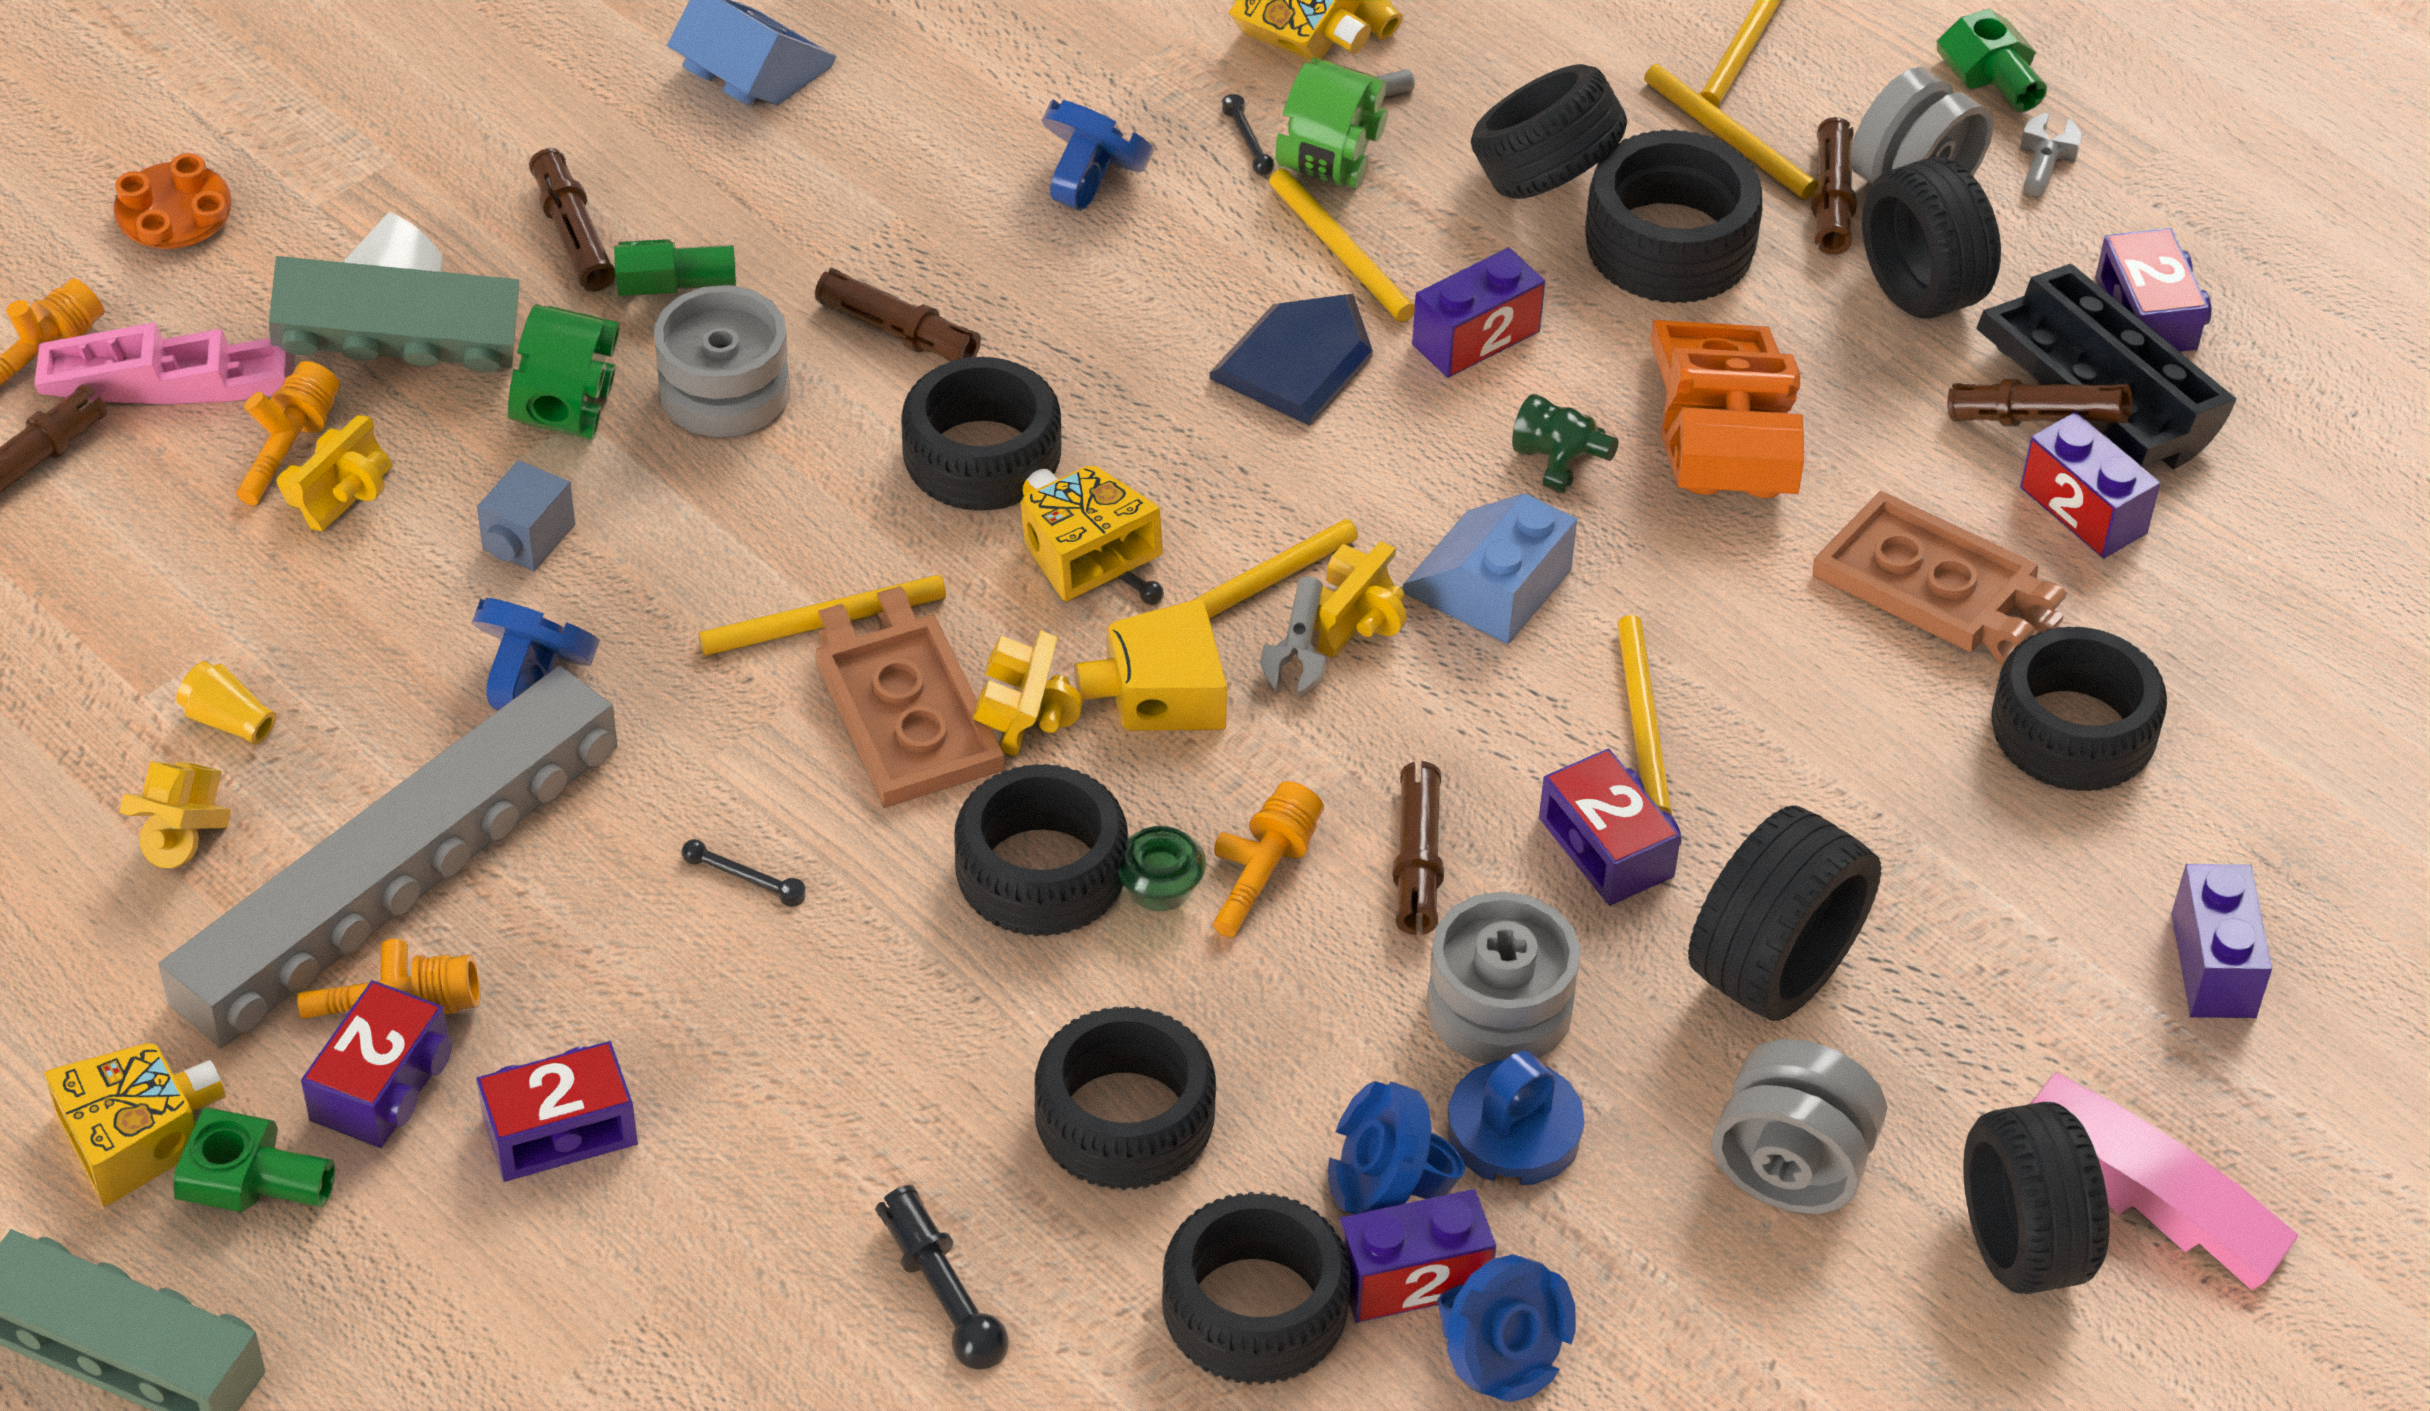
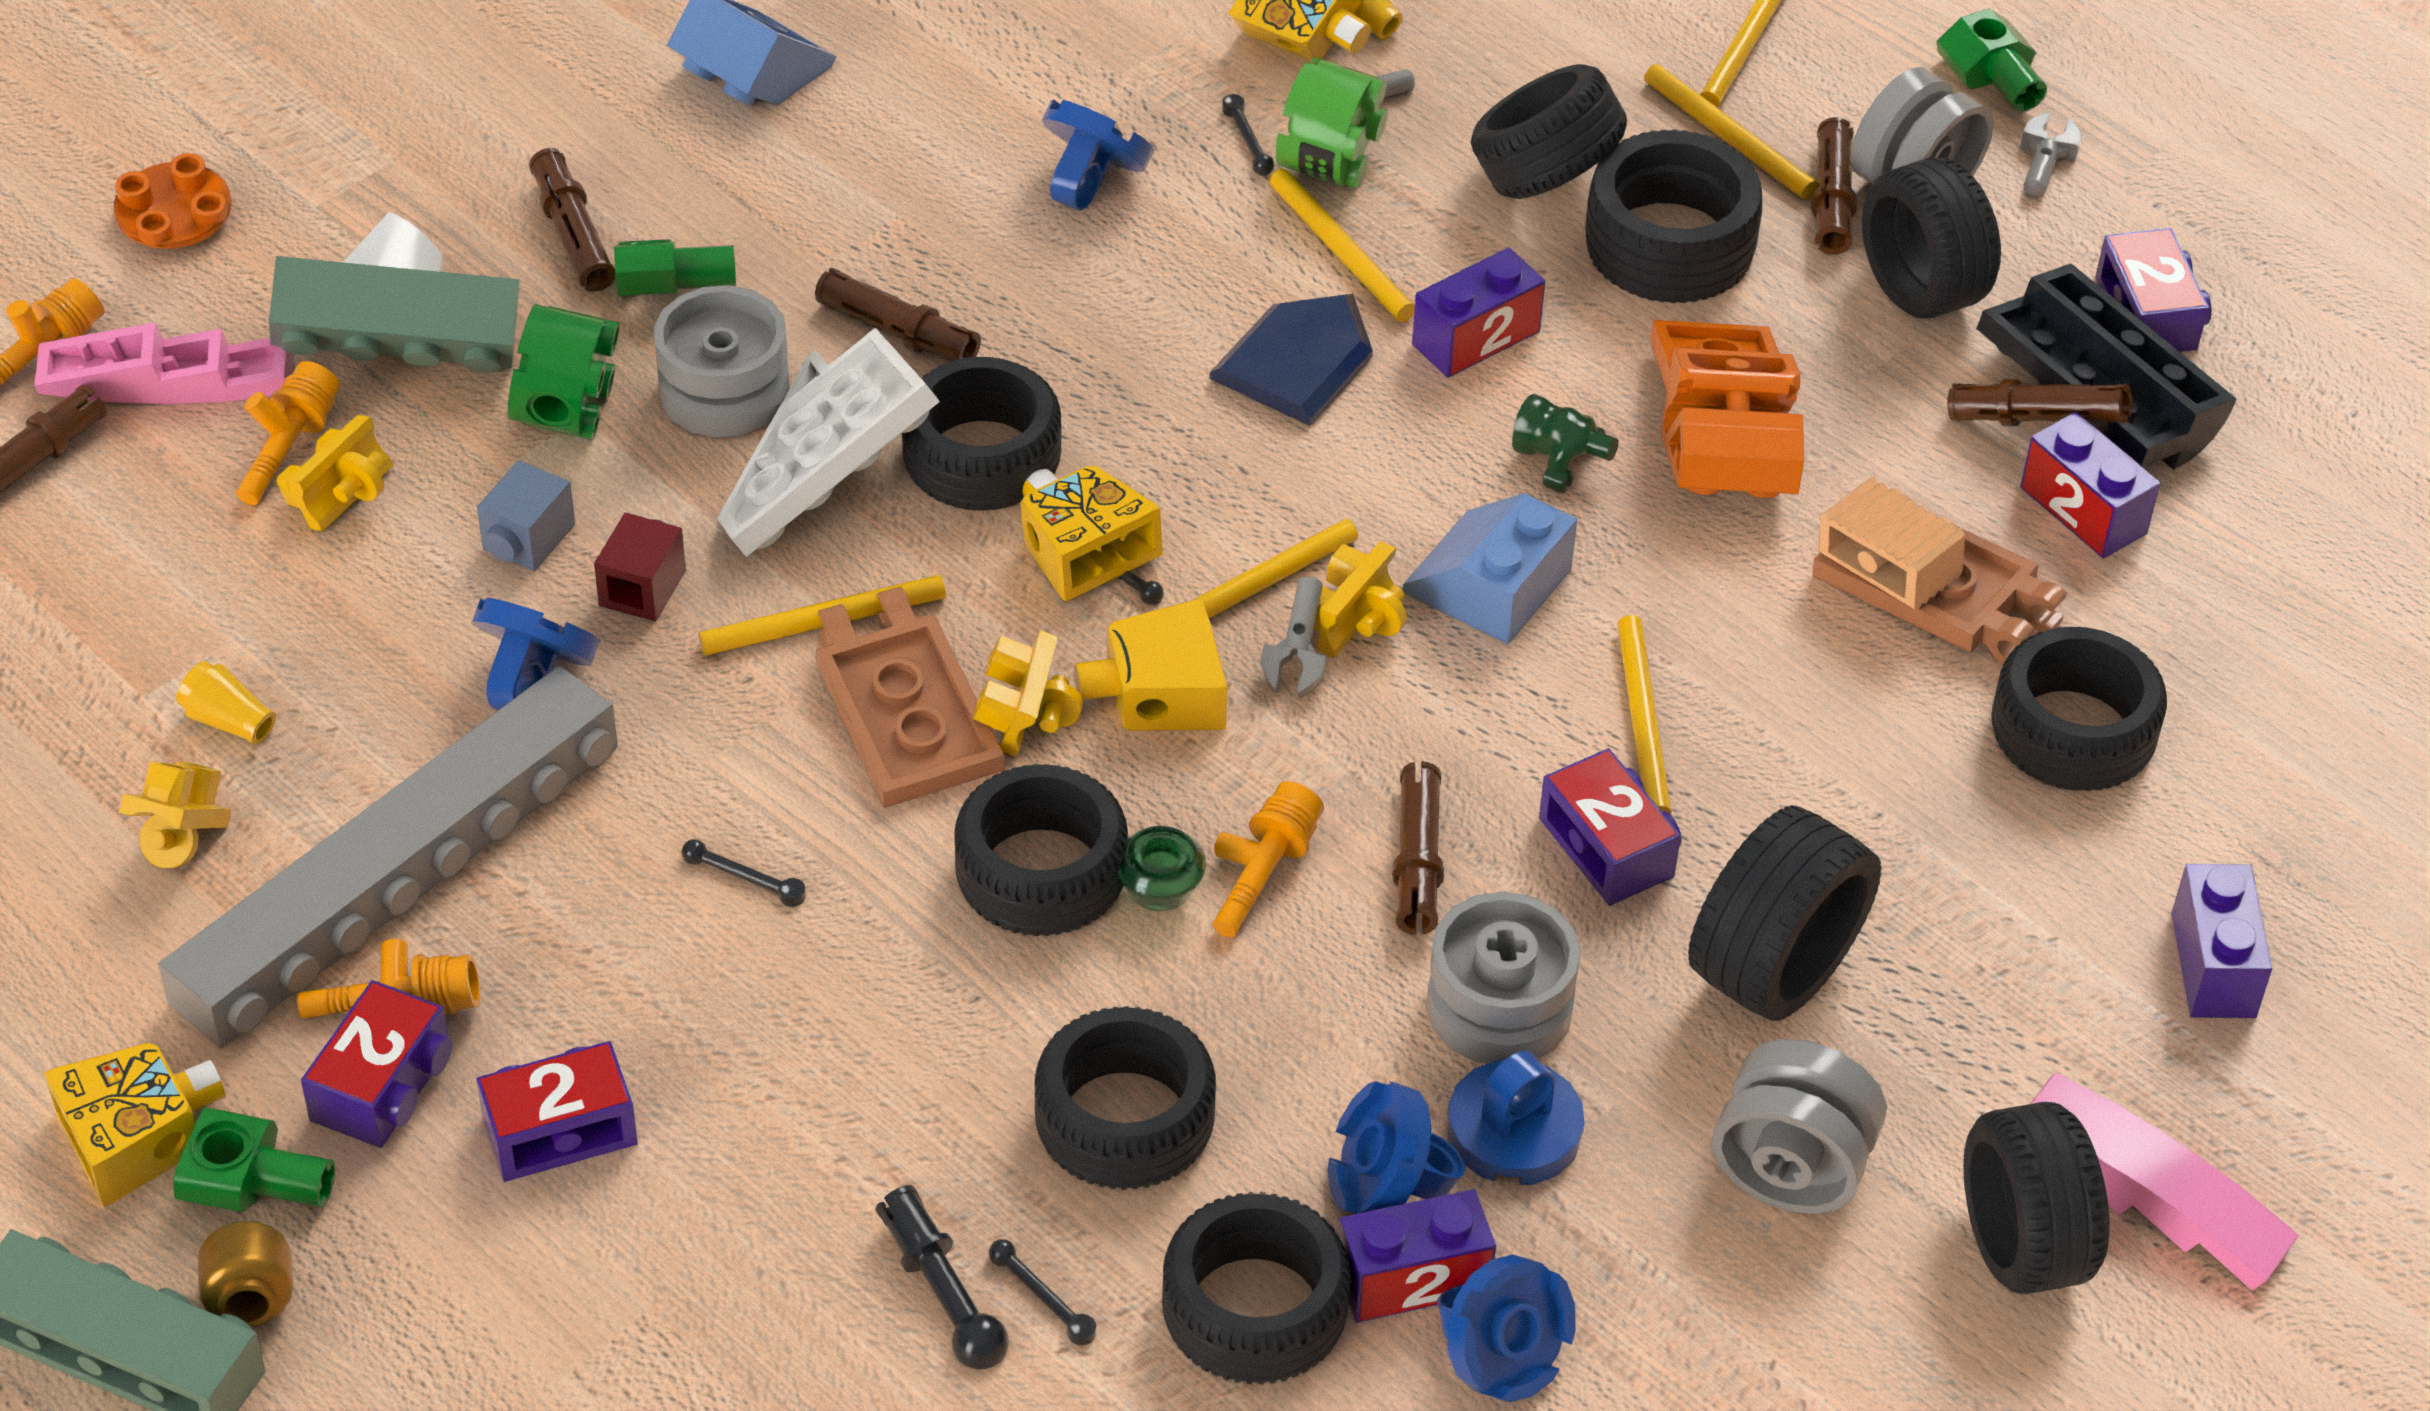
none -> pearl gold head [198,1221,293,1327]
none -> dark red brick [594,512,686,622]
none -> white wing [717,328,940,557]
none -> black hinge [988,1239,1096,1346]
none -> light nougat brick [1819,476,1965,610]

